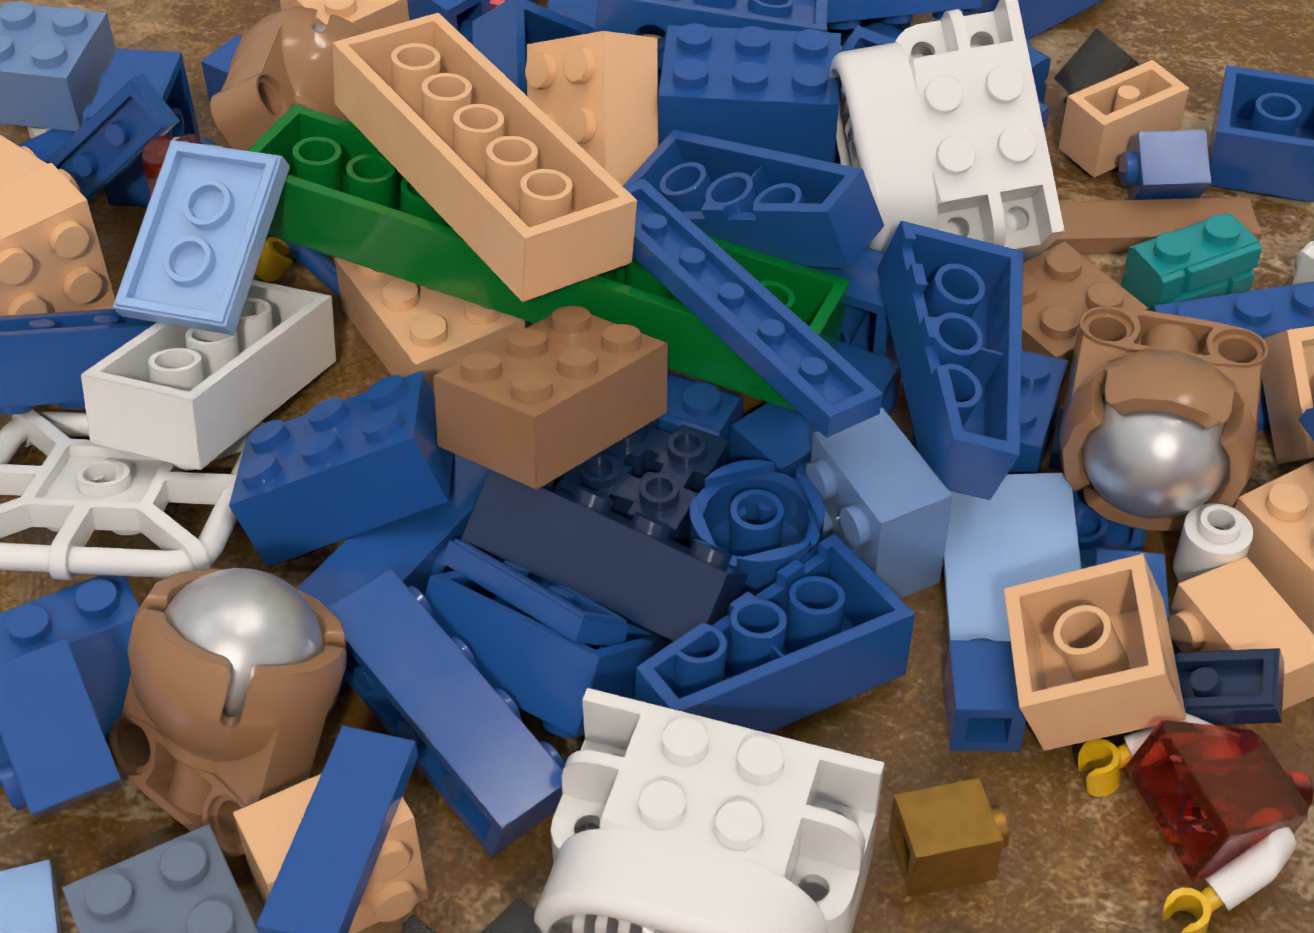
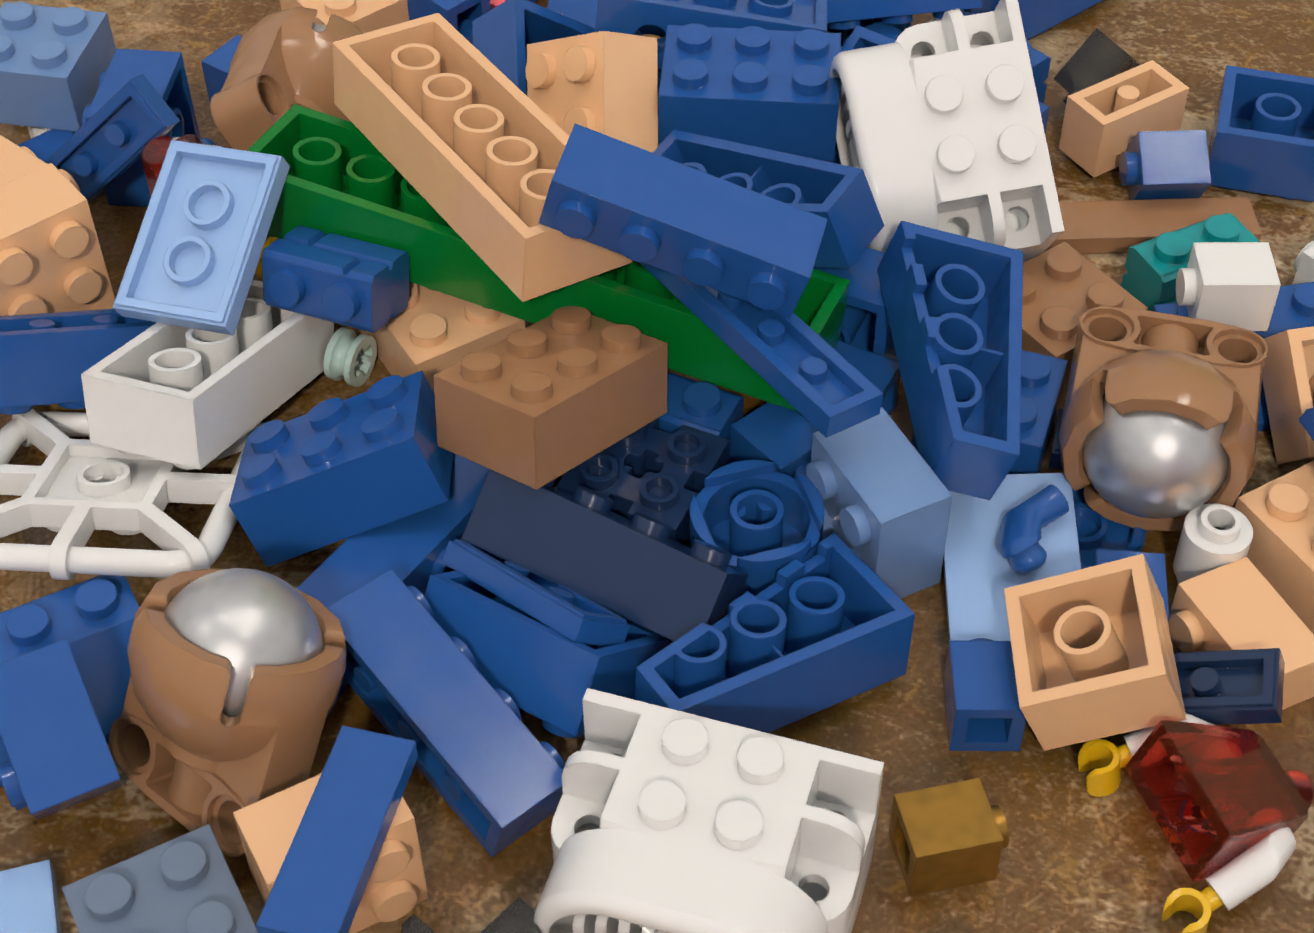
none -> blue brick [262,225,409,333]
none -> light aqua bush [323,327,377,387]
none -> blue brick [539,124,828,318]
none -> blue arm [999,484,1069,575]
none -> white brick [1176,242,1281,331]

